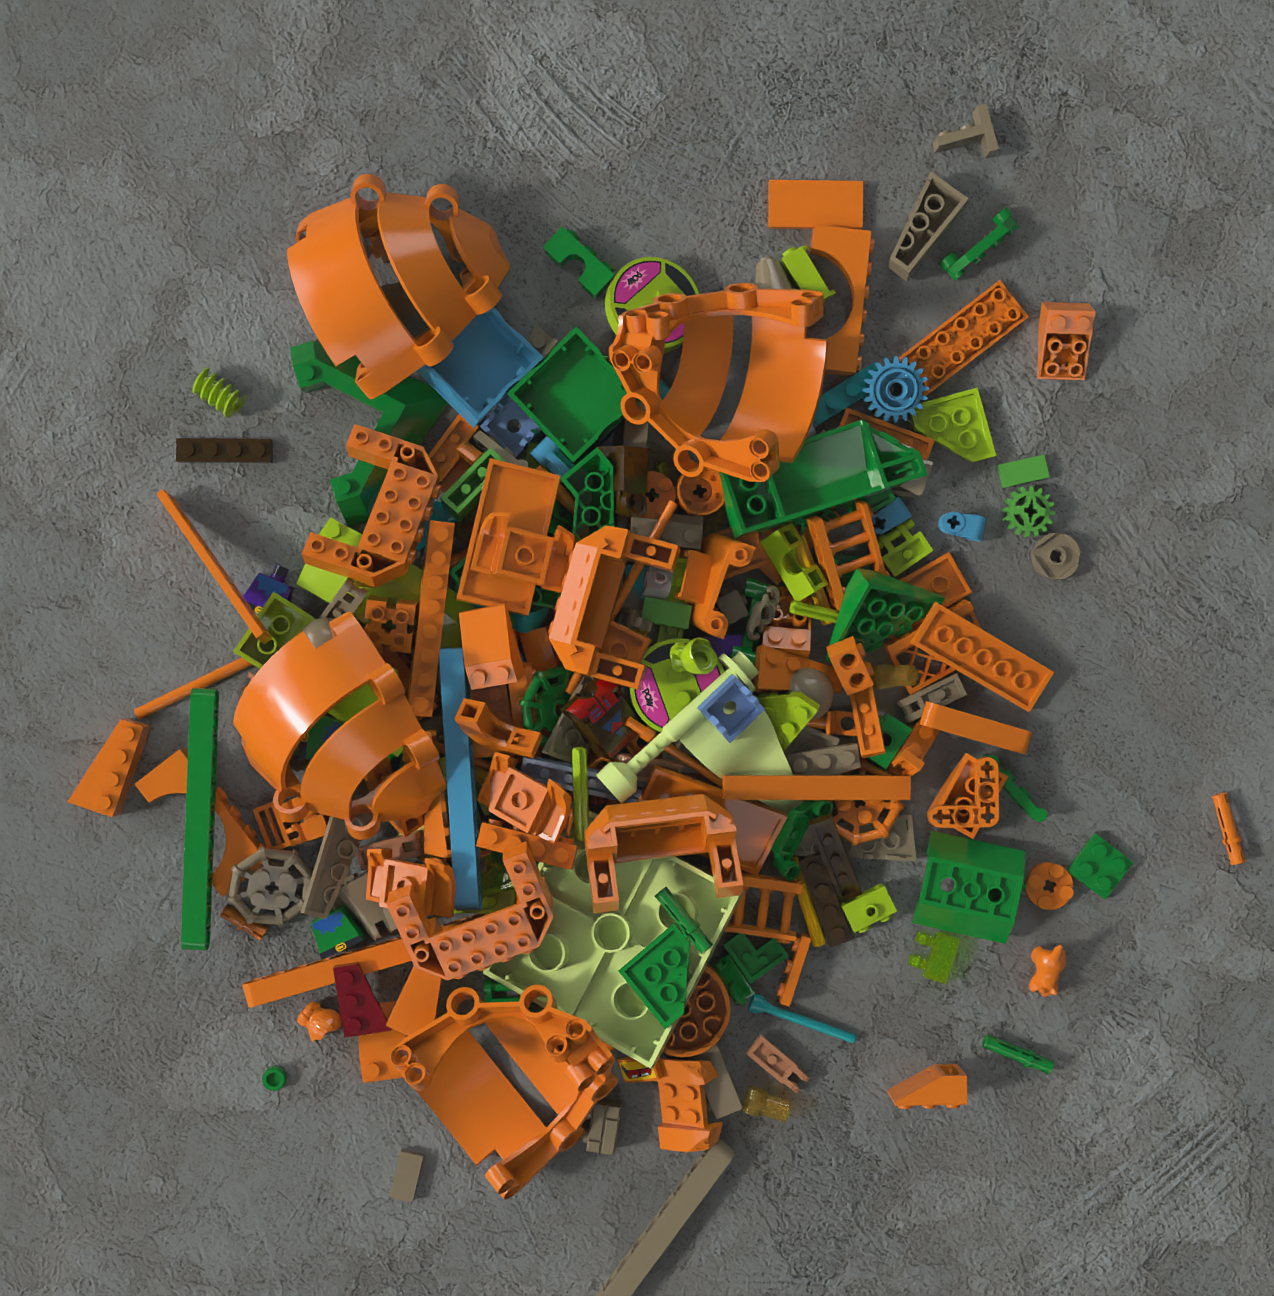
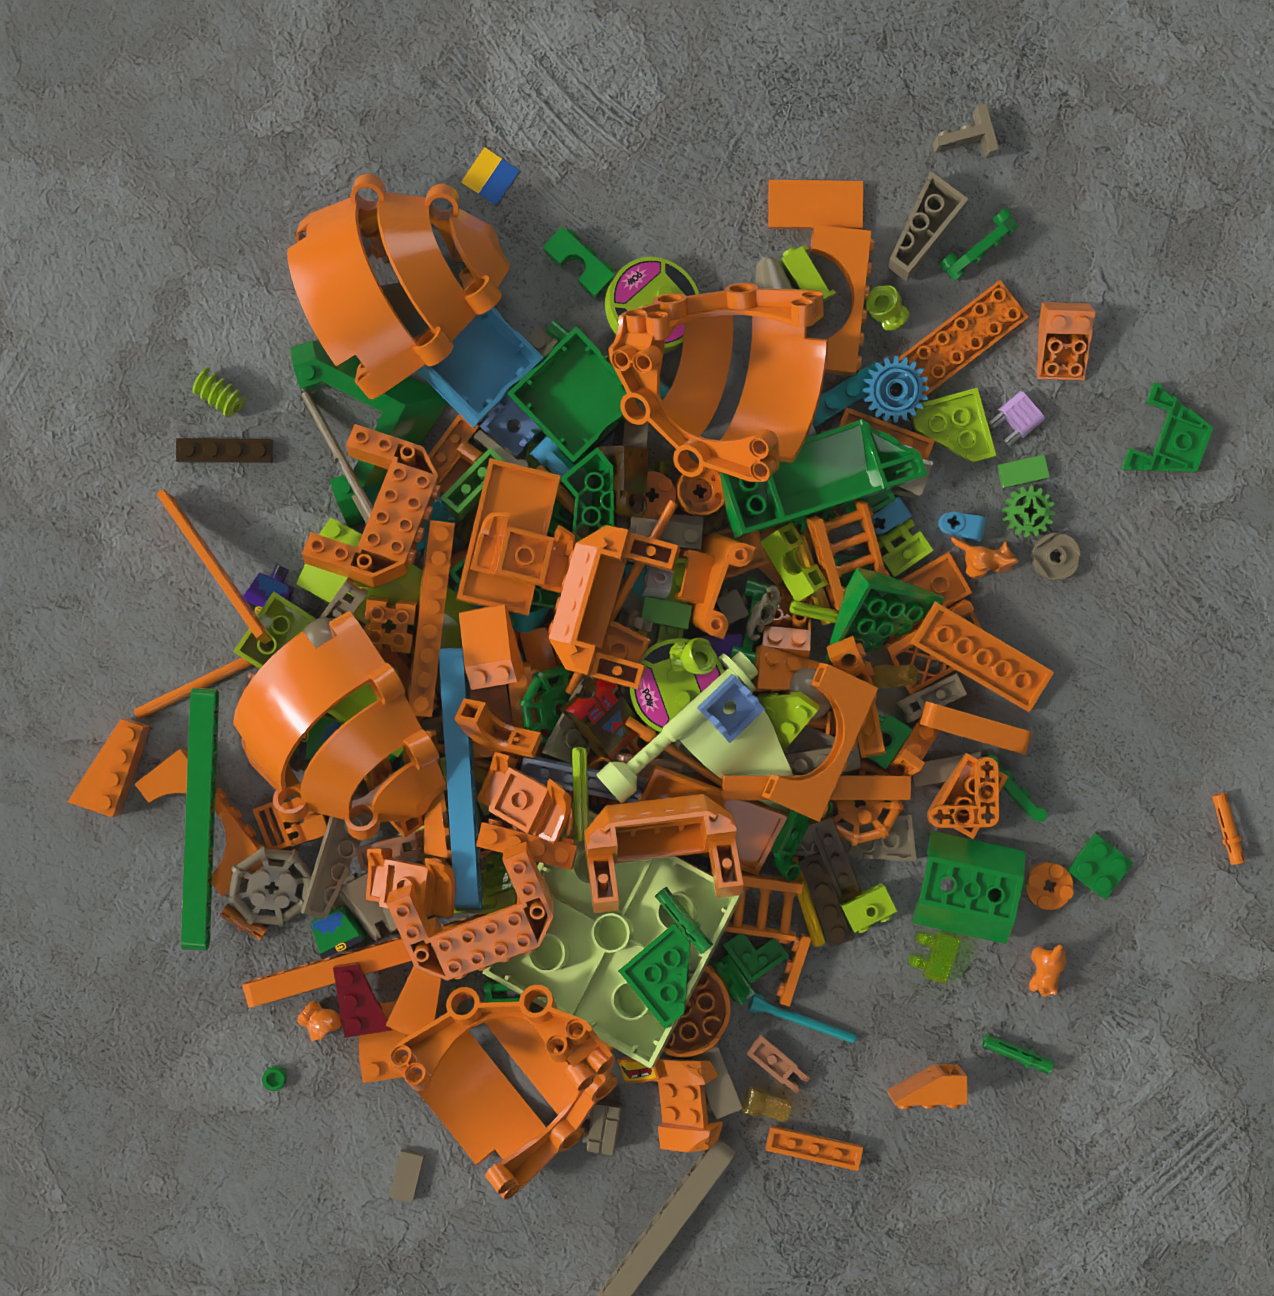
none -> dark tan bar [301,391,373,524]
none -> sticker [461,147,519,205]
none -> green hinge [545,320,570,342]
none -> orange arch [761,663,878,822]
none -> orange plate [765,1125,863,1171]
none -> lime hair [866,285,909,331]
none -> dark tan tile [911,752,981,787]
none -> orange animal [951,537,1019,579]
none -> lavender piece [989,391,1045,446]
none -> green wing [1120,382,1213,473]

